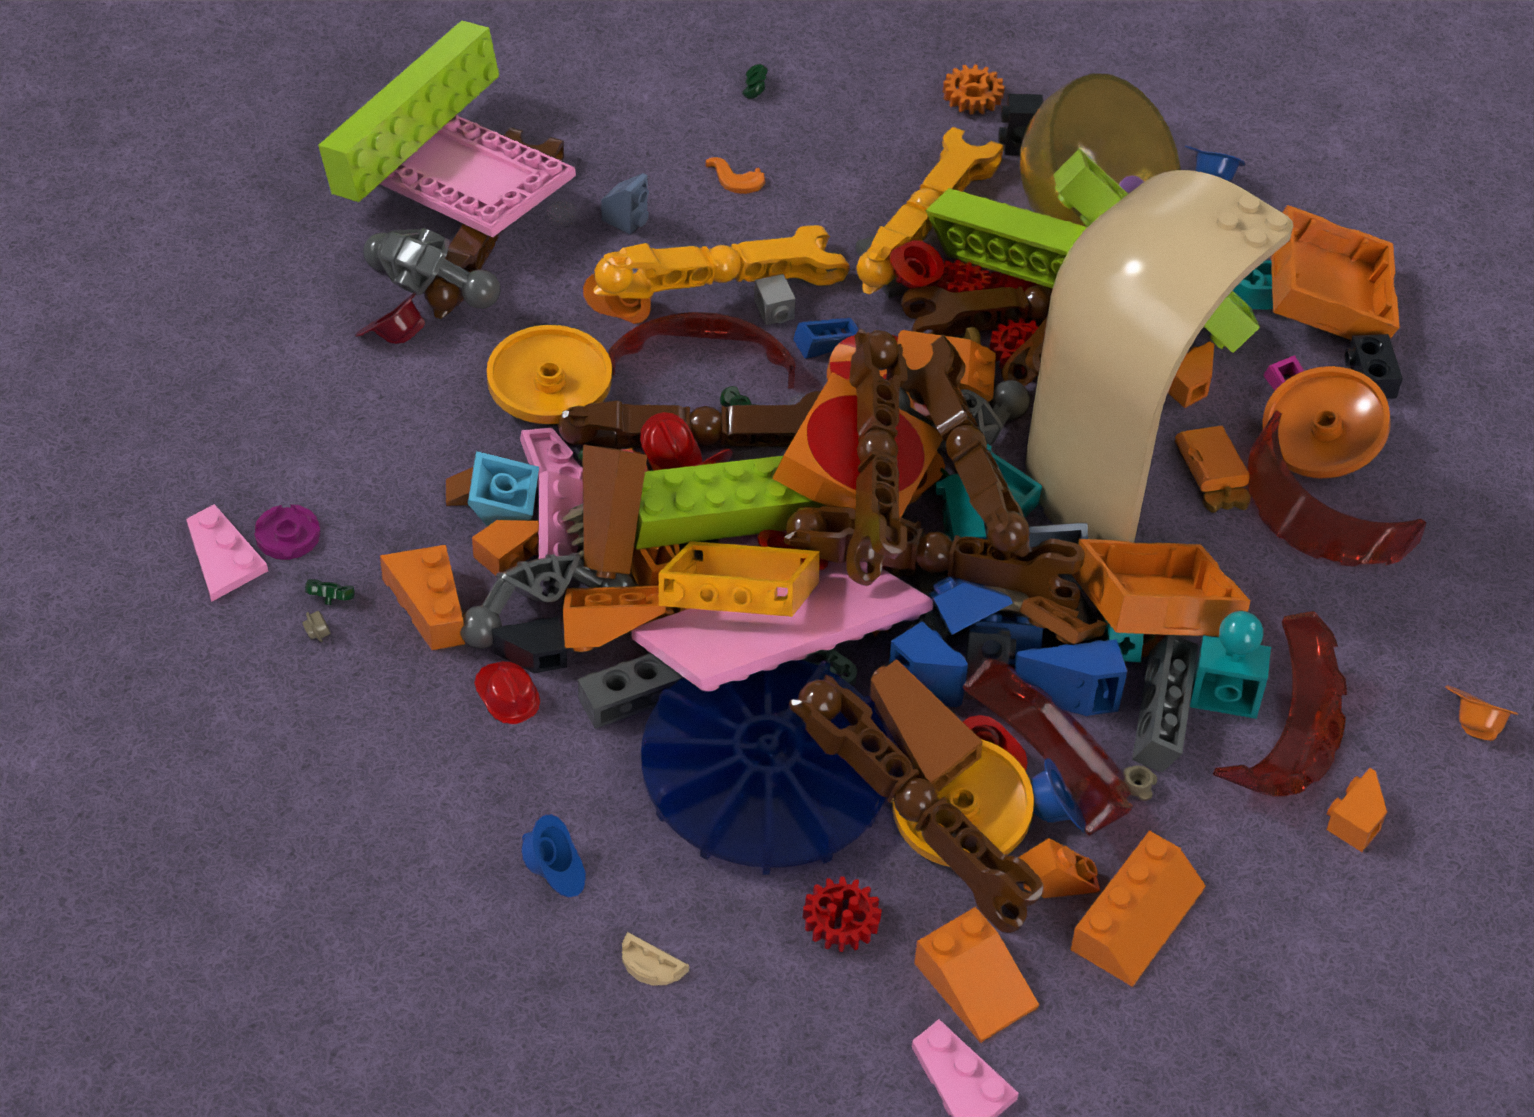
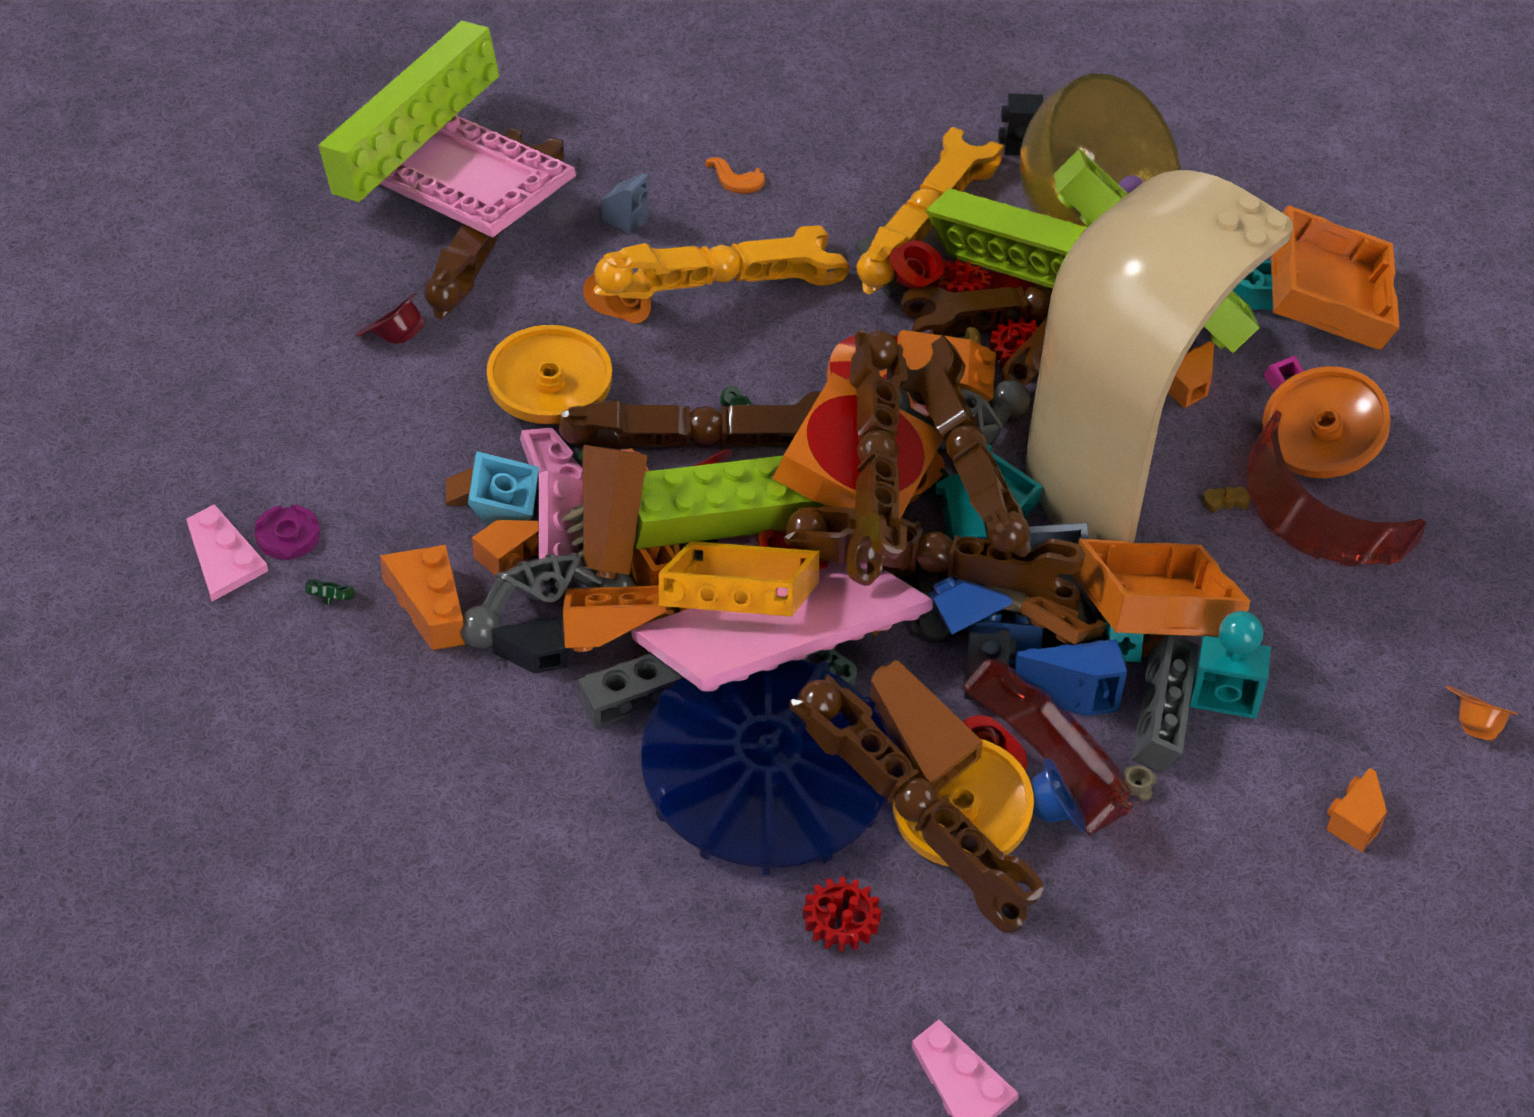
dark tan plate [302,610,331,642] -> none
dark grey piece [363,228,501,309] -> none
red piece [474,661,541,724] -> none
blue piece [521,814,586,898] -> none
clear red windscreen [609,312,796,389] -> none
tan tile [622,932,689,985] -> none
red piece [640,412,702,471] -> none
dark green piece [742,64,768,99] -> none
light grey brick [754,274,796,325] -> none
blue slope [793,318,859,359] -> none
blue slope [889,621,968,707] -> none
orange slope [914,907,1039,1043] -> none
orange gear [943,64,1005,115] -> none
orange slope [1018,838,1100,898] -> none
orange slope [1070,830,1206,987] -> none
orange piece [1175,425,1250,492] -> none
blue piece [1184,146,1245,182] -> none
clear red windscreen [1212,611,1347,797] -> none
black brick [1345,334,1403,399] -> none

